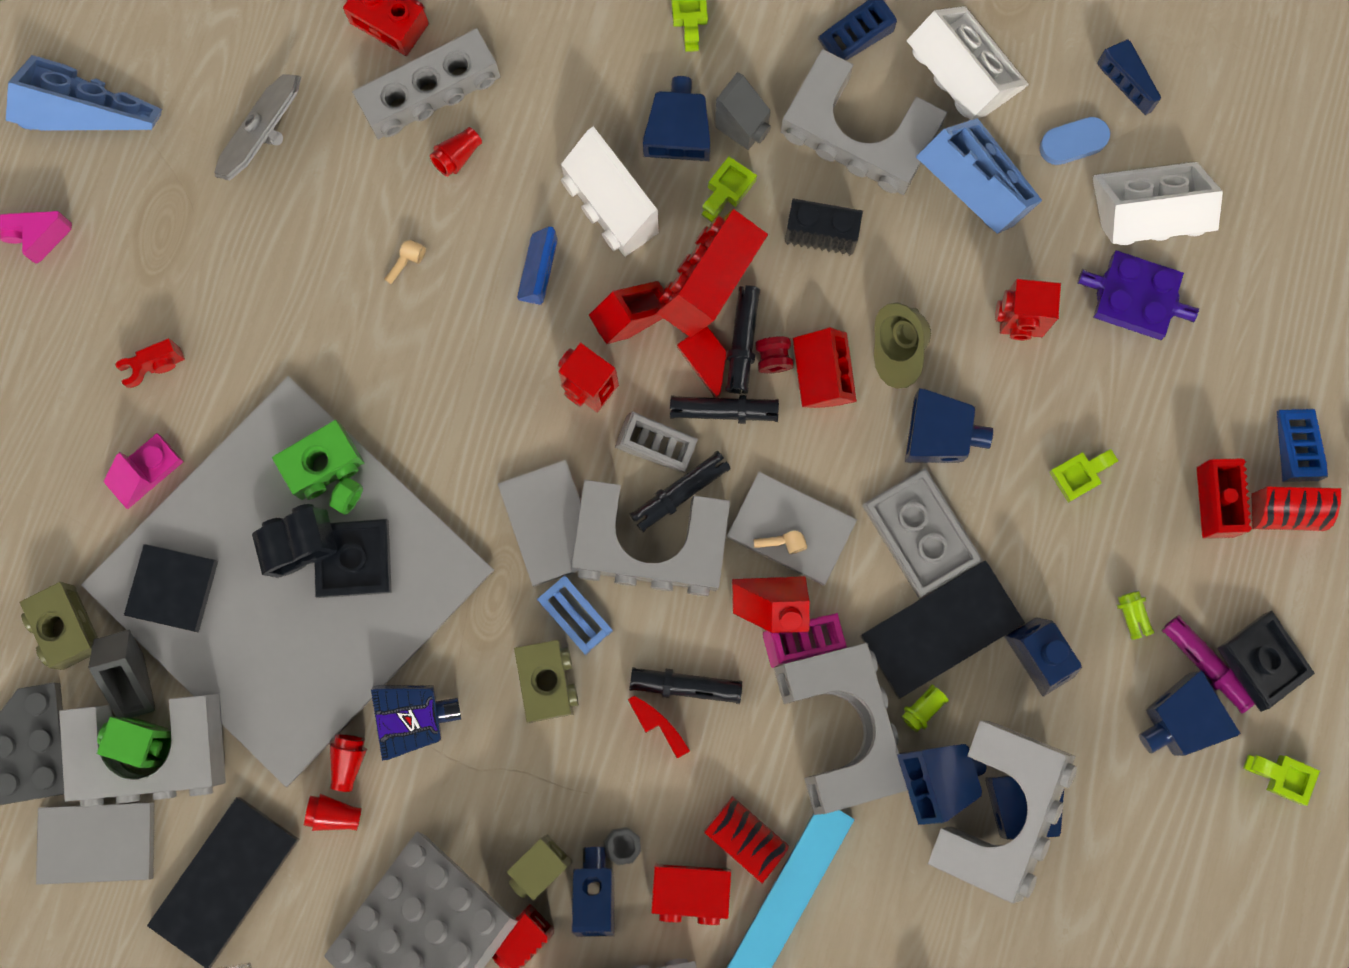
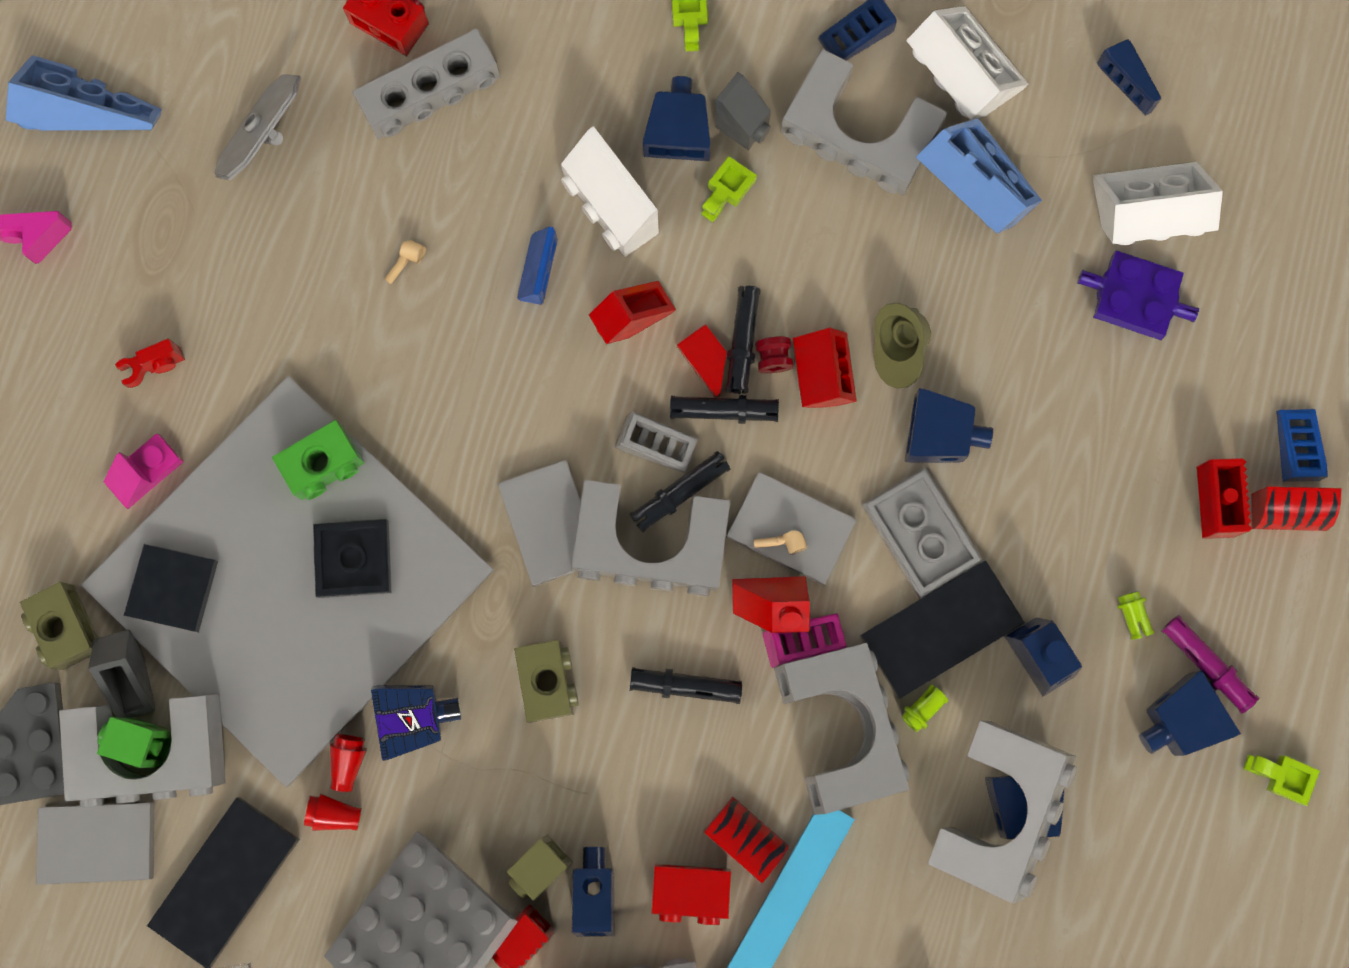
black brick [252,504,338,578] -> none
bright green tile [329,477,363,515] -> none
red cone [430,127,482,177] -> none
medium blue tile [537,575,613,655] -> none
red brick [558,342,619,413] -> none
dark grey tile [603,827,641,865] -> none
red slope [628,696,690,758] -> none
red brick [657,209,768,338] -> none
black brick [785,198,863,256] -> none
dark blue torso [897,744,987,825] -> none
red brick [995,279,1061,341] -> none
medium blue tile [1039,117,1110,165] -> none
lime plate [1049,449,1119,503] -> none
black tile [1217,611,1315,712] -> none

